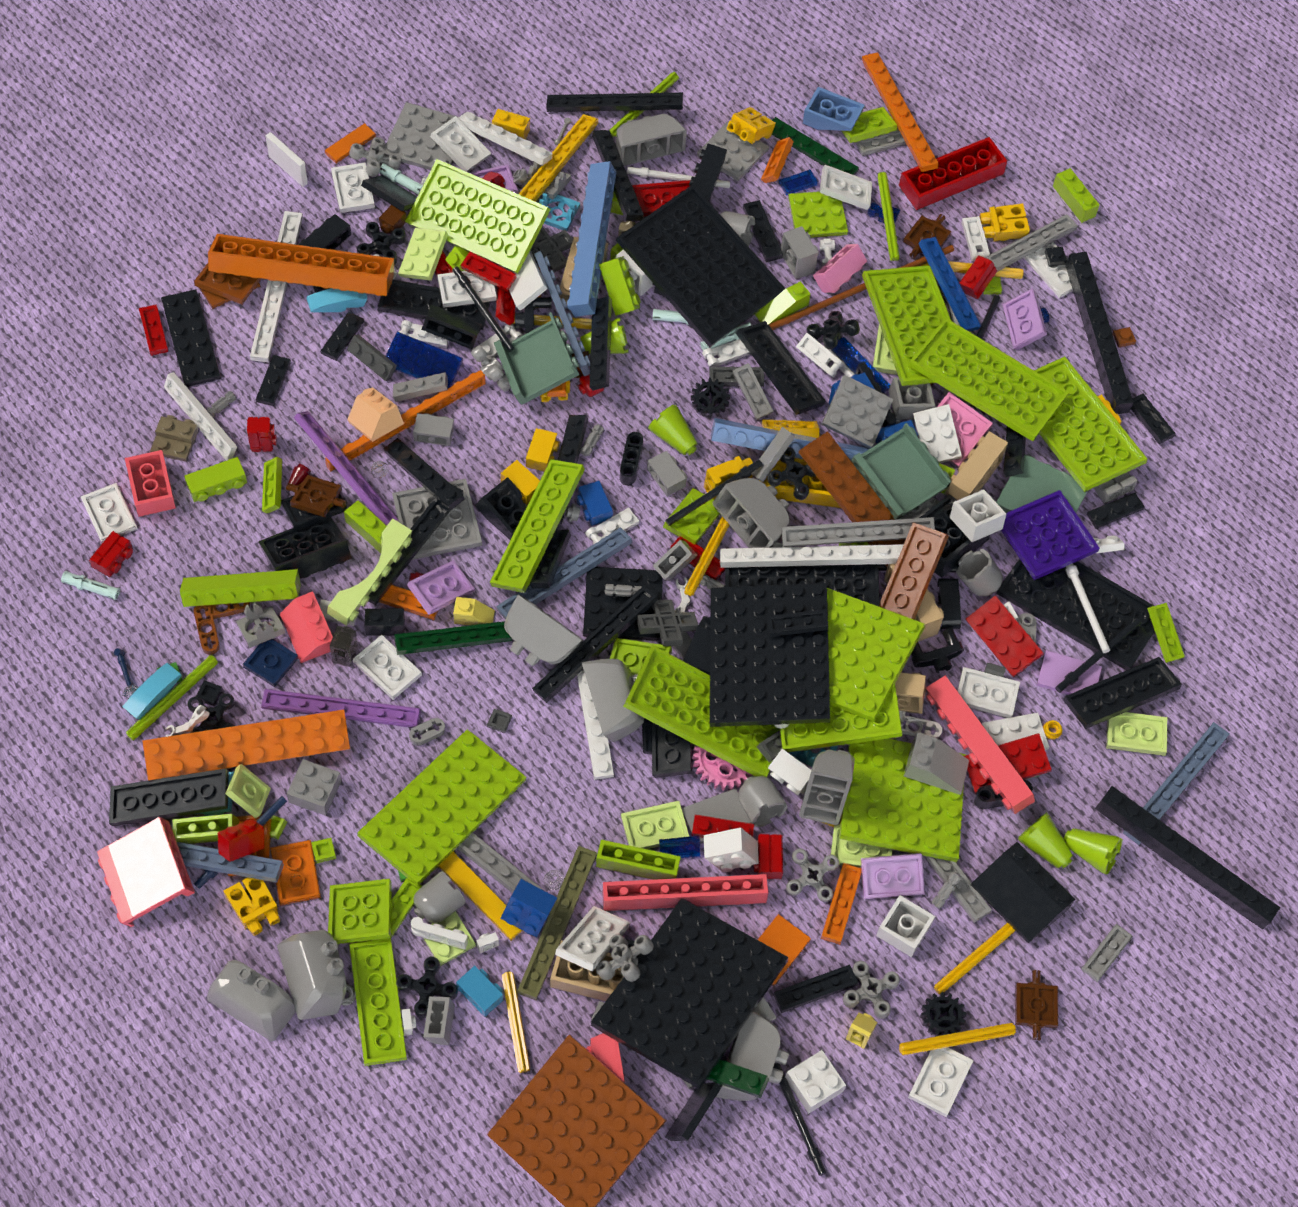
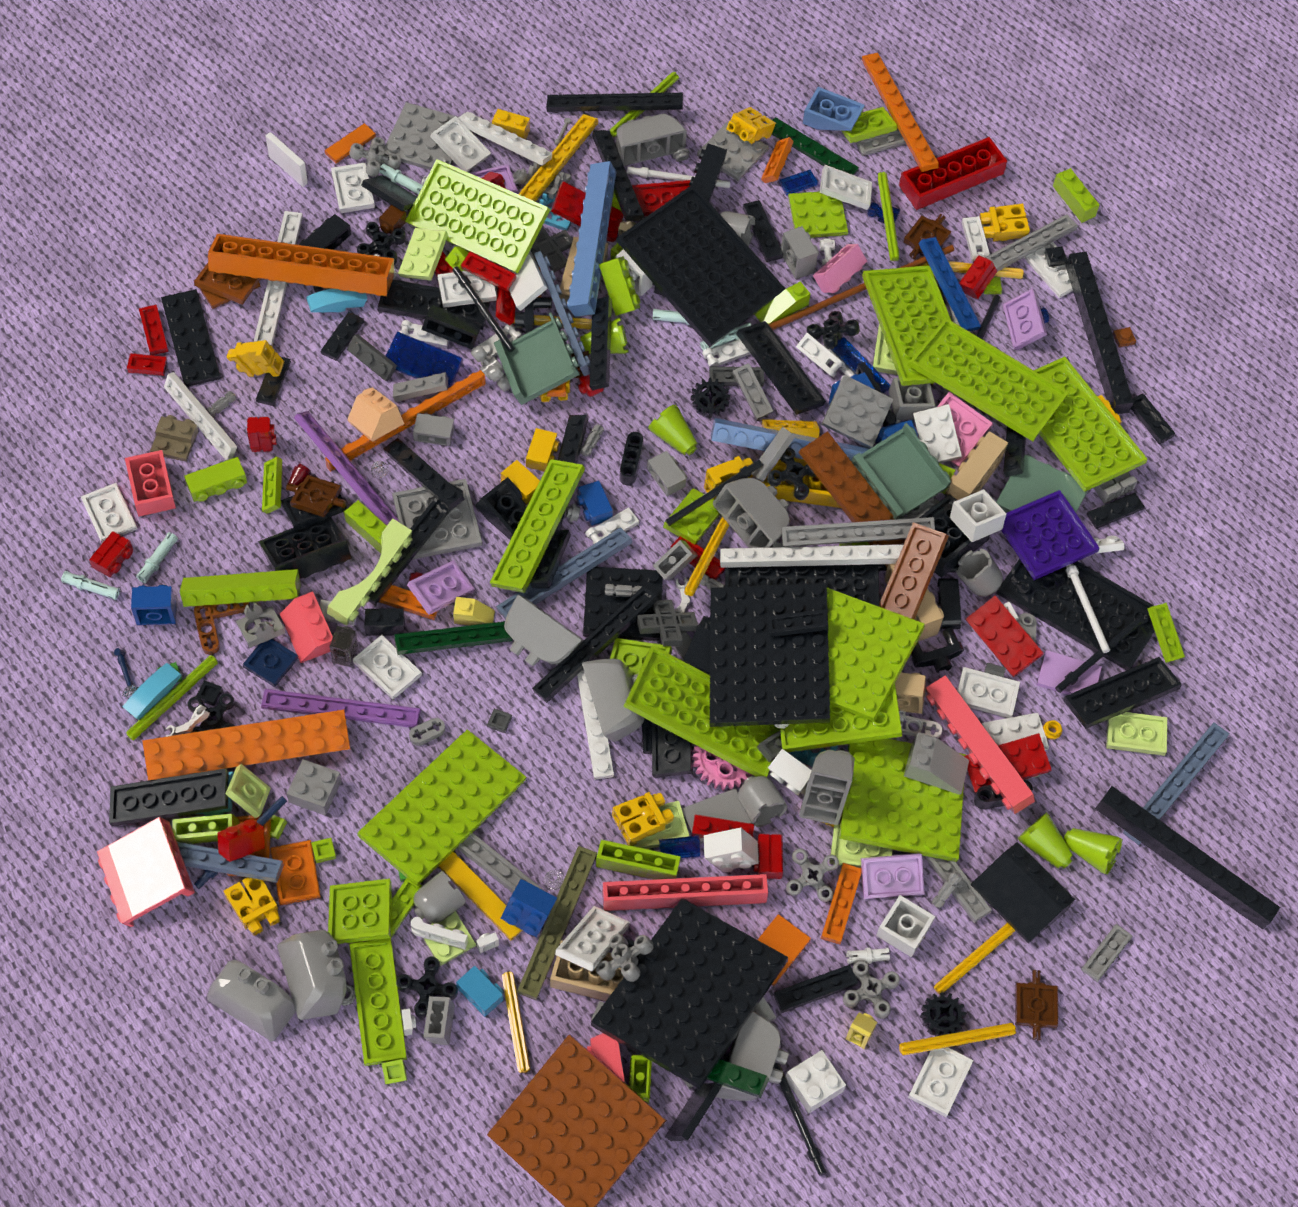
none -> red plate [127,353,168,376]
none -> blue brick [131,585,177,625]
none -> light aqua pin [136,532,178,583]
none -> yellow hips [227,340,285,377]
none -> lime plate [382,1058,408,1085]
none -> red plate [551,181,623,242]
none -> yellow hips [612,792,674,846]
none -> lime brick [629,1055,652,1104]
none -> light grey plate [672,147,690,162]
none -> white pin [846,948,890,964]

